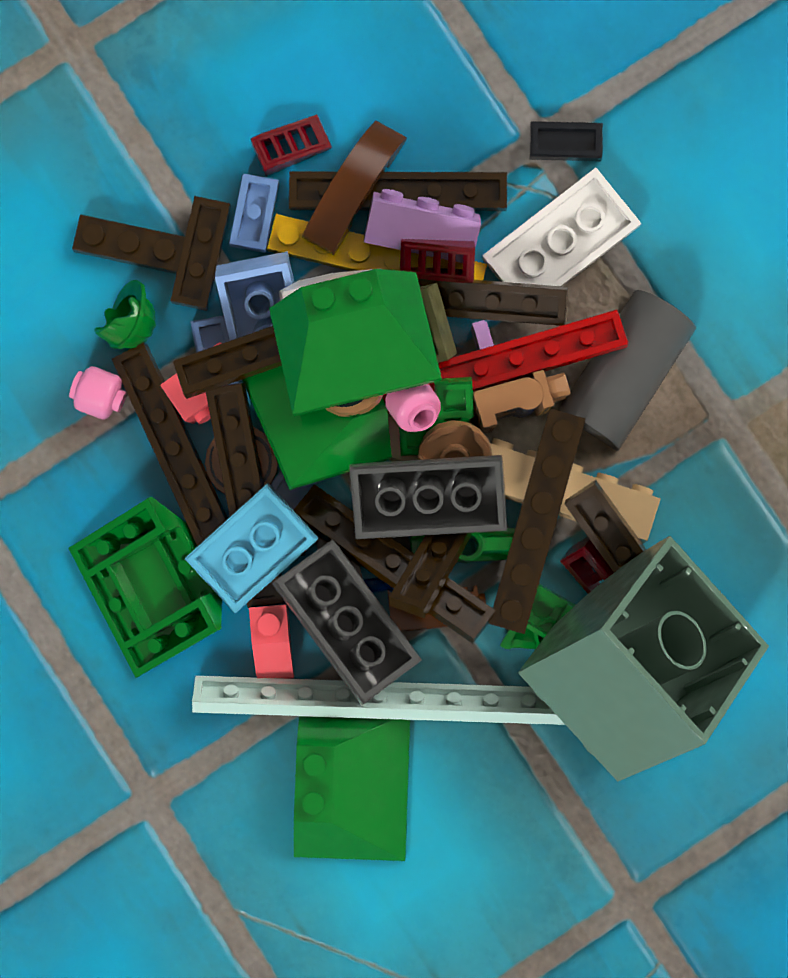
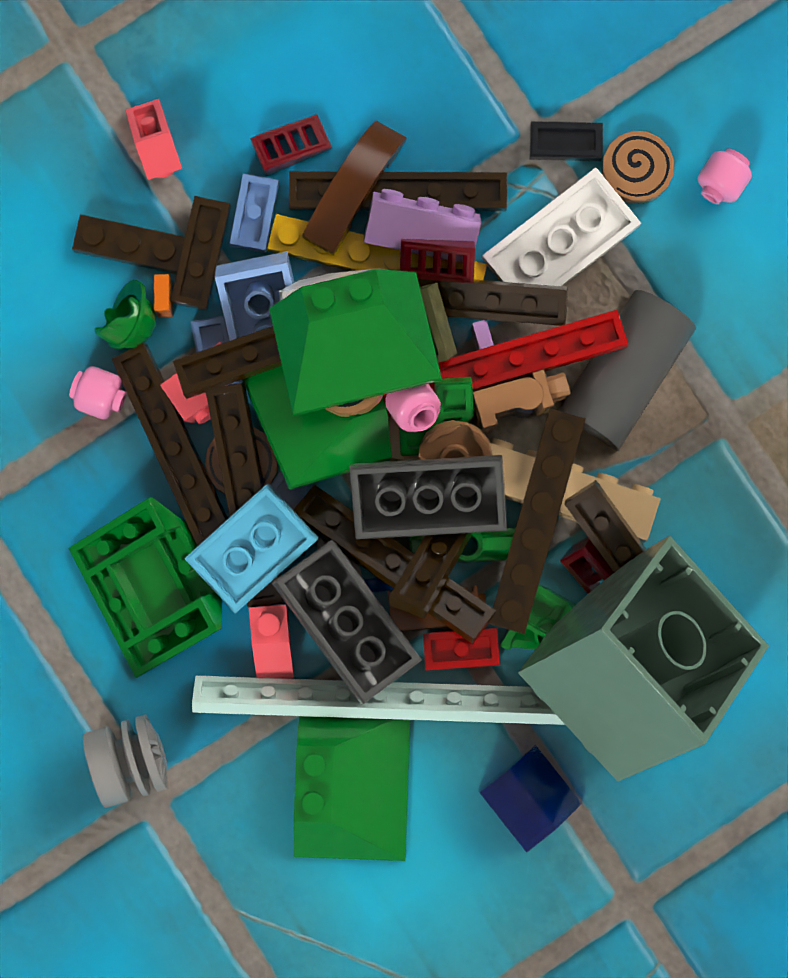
none -> light grey wheel [83,714,168,808]
none -> coral slope [125,99,182,180]
none -> orange tile [154,274,173,317]
none -> red plate [423,628,500,671]
none -> clear blue slope [478,745,582,852]
none -> medium nougat tile [602,131,674,204]
none -> bright pink head [697,148,752,205]

